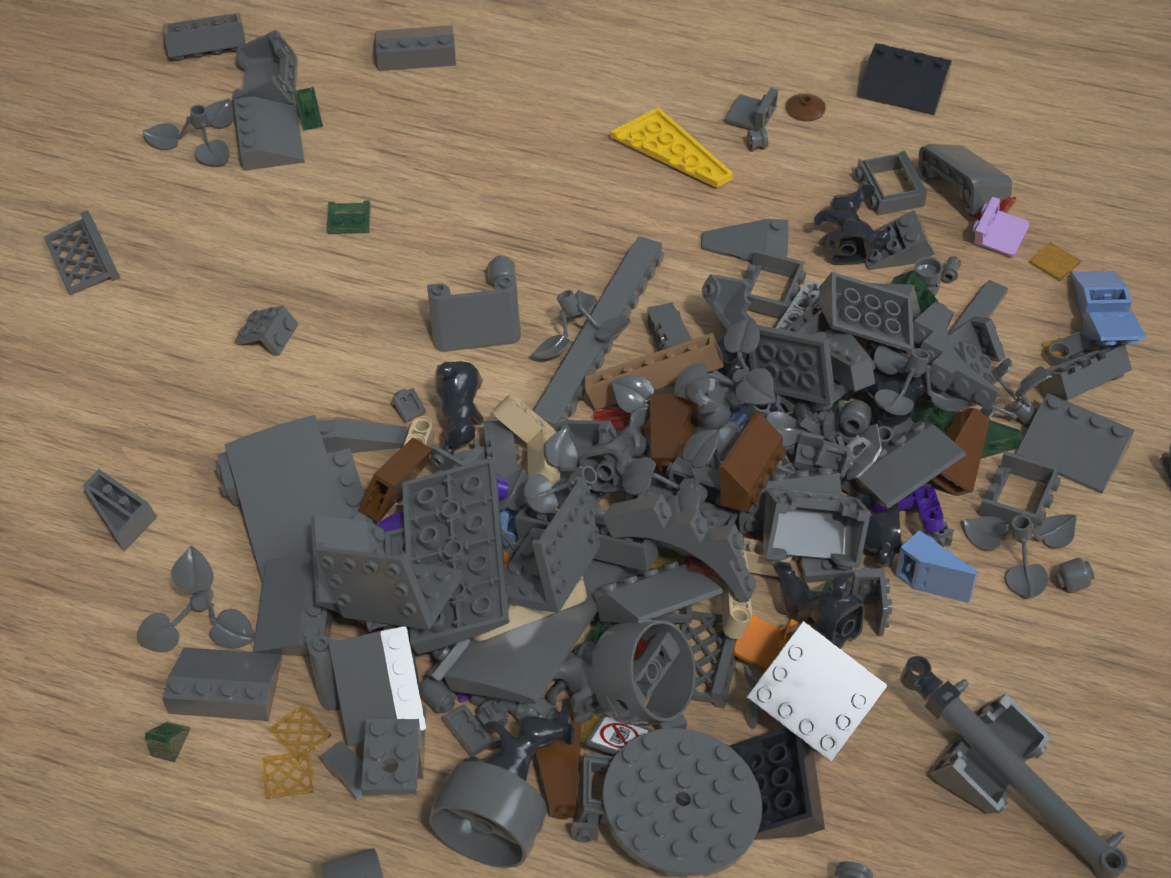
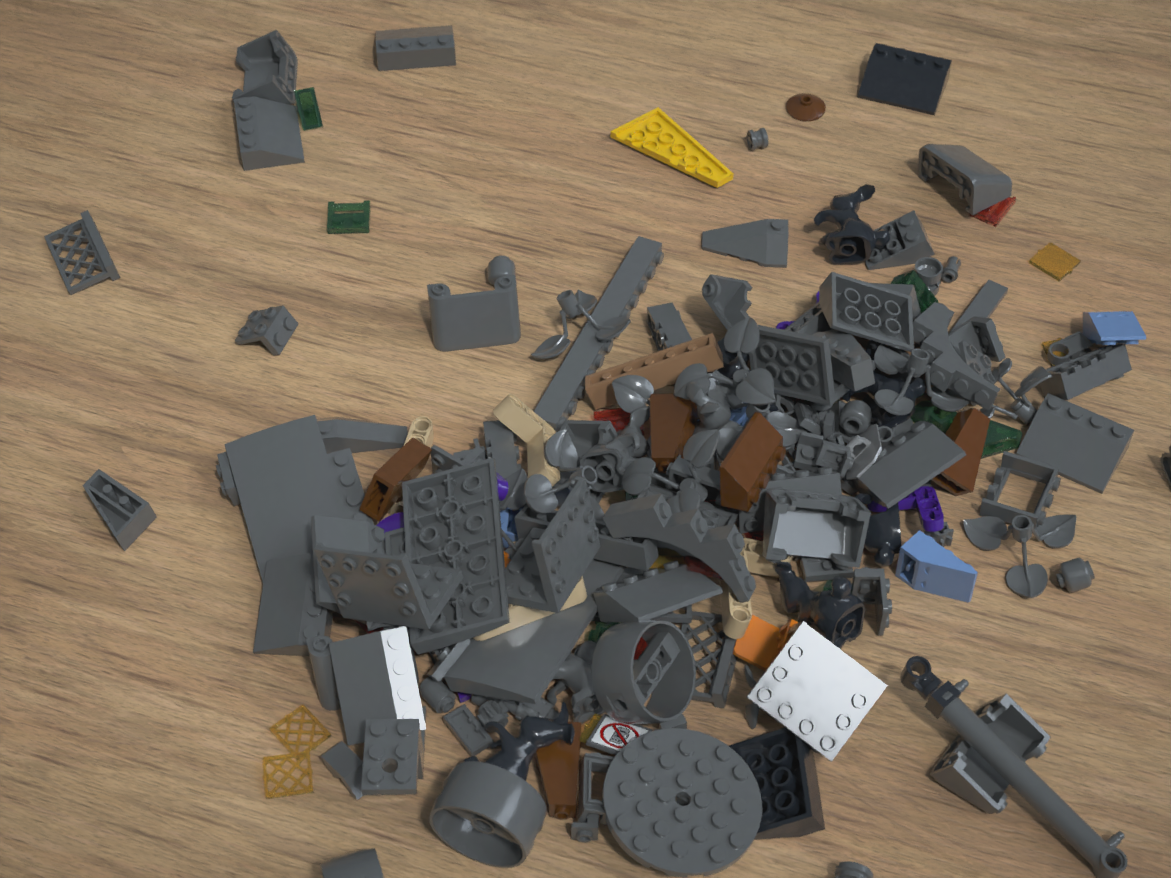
dark grey plant [137,546,256,653] -> none
dark grey plant [143,99,234,166] -> none
slope [145,721,190,762] -> none
dark grey slope [163,13,246,59] -> none
dark grey slope [163,647,283,721] -> none
dark grey bracket [391,388,426,423] -> none
black animal [434,361,484,455] -> none
dark grey bracket [725,88,778,131] -> none
dark grey window [742,249,807,318] -> none
light grey beam [776,281,821,330] -> none
dark grey window [855,150,927,216] -> none
lavender bracket [973,197,1030,257] -> none
medium blue slope [1071,271,1132,320] -> none

